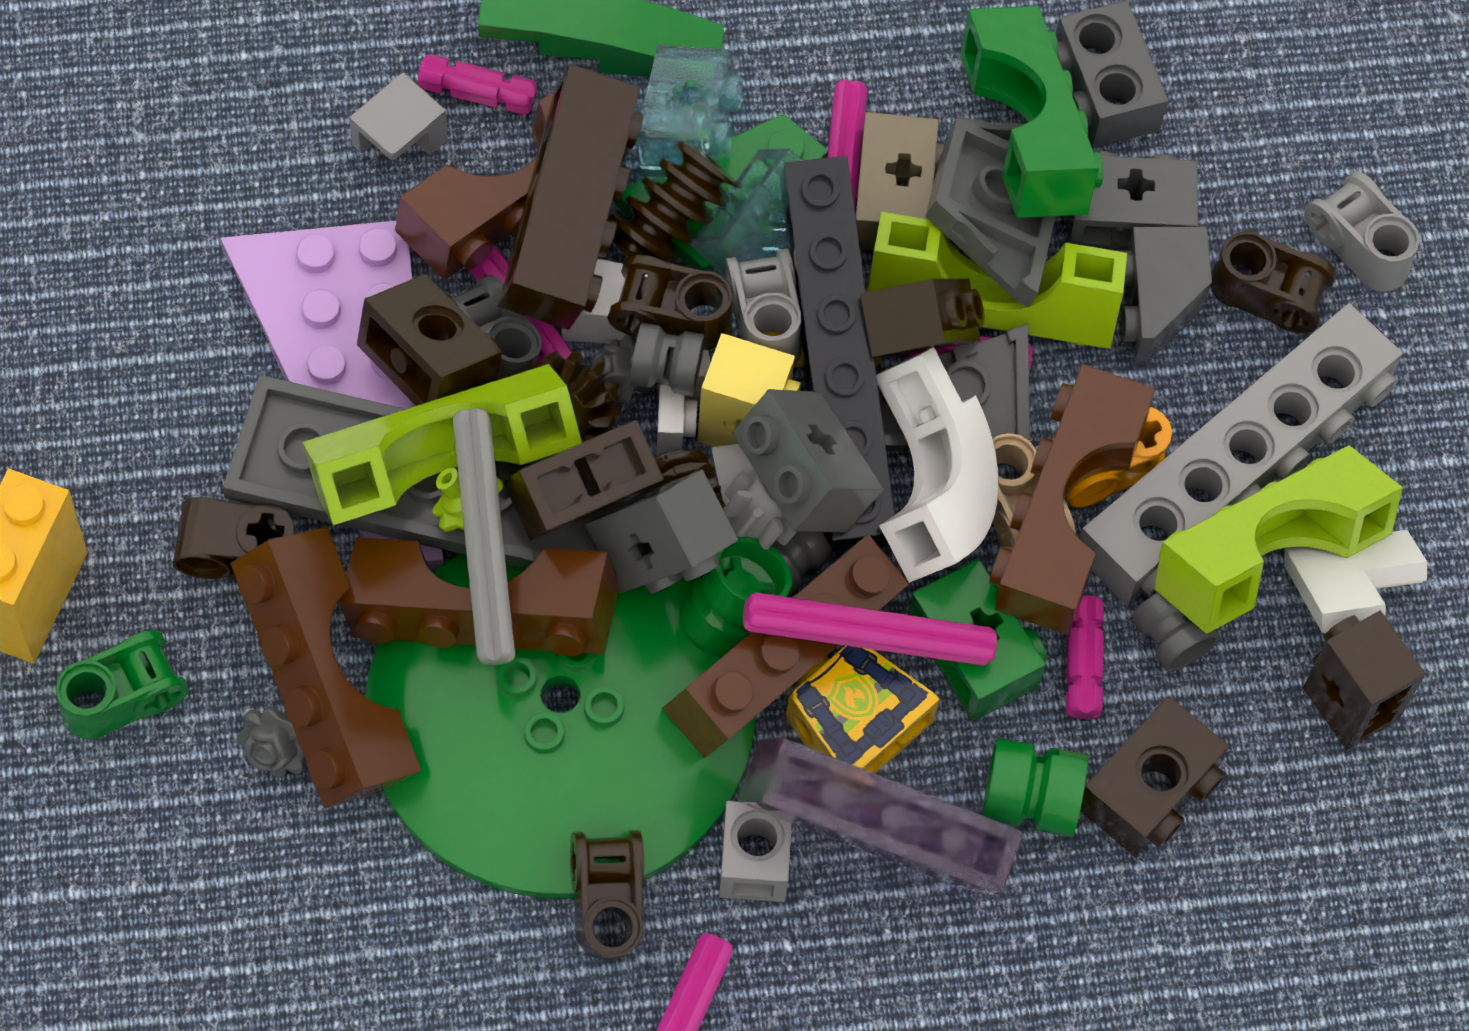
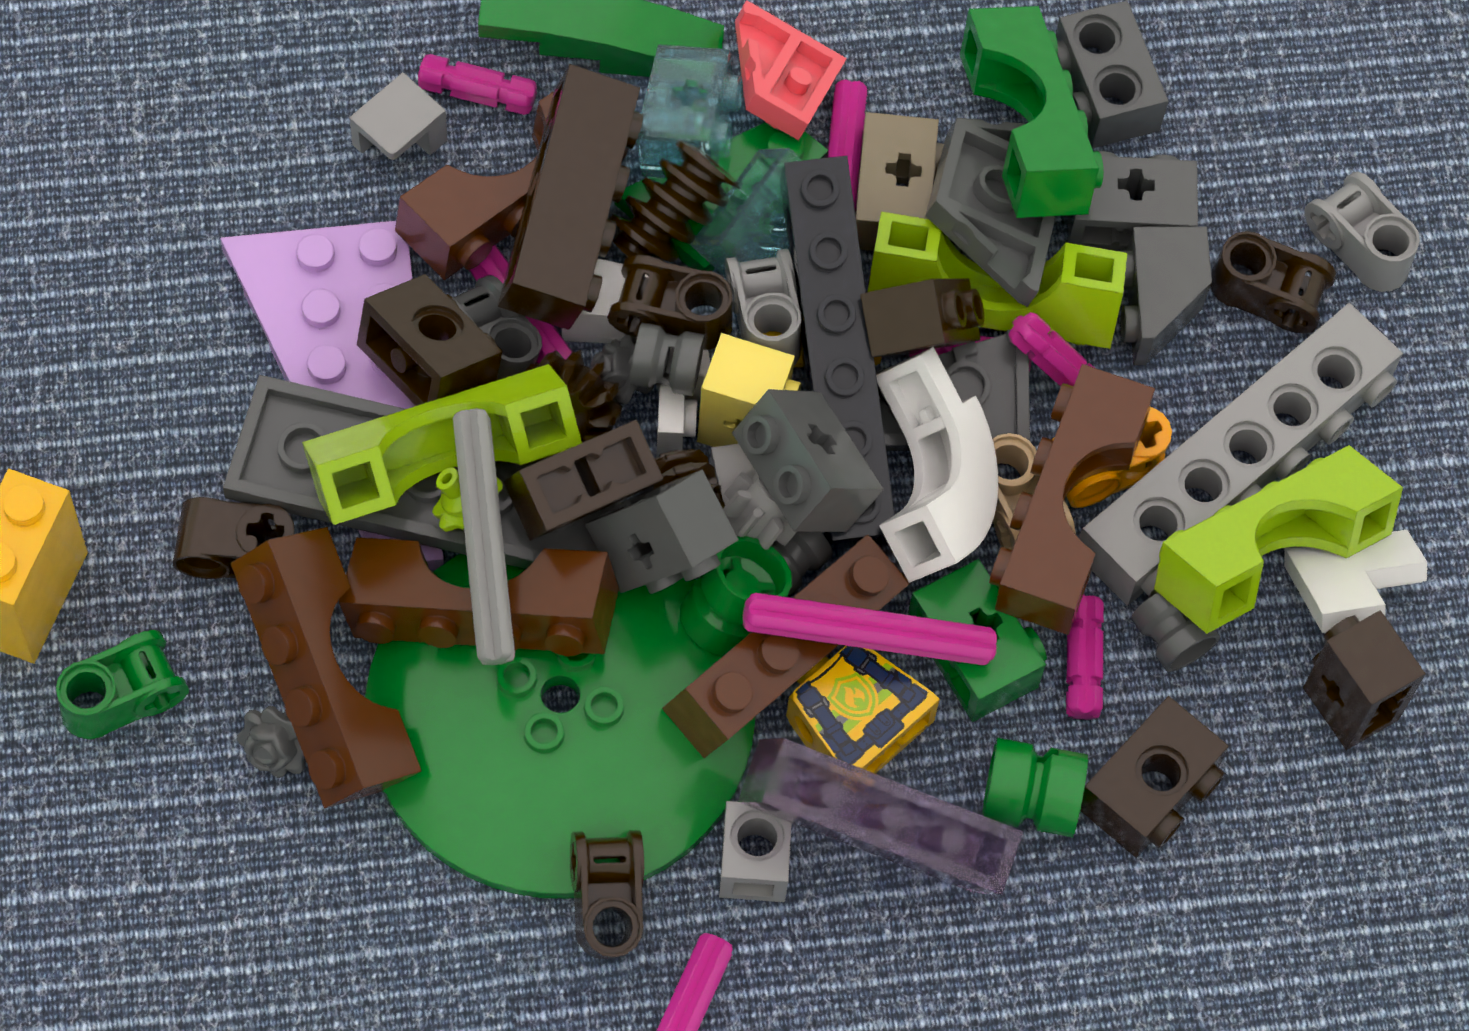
none -> coral wing [735,0,847,141]
none -> dark pink axle [1008,312,1095,387]

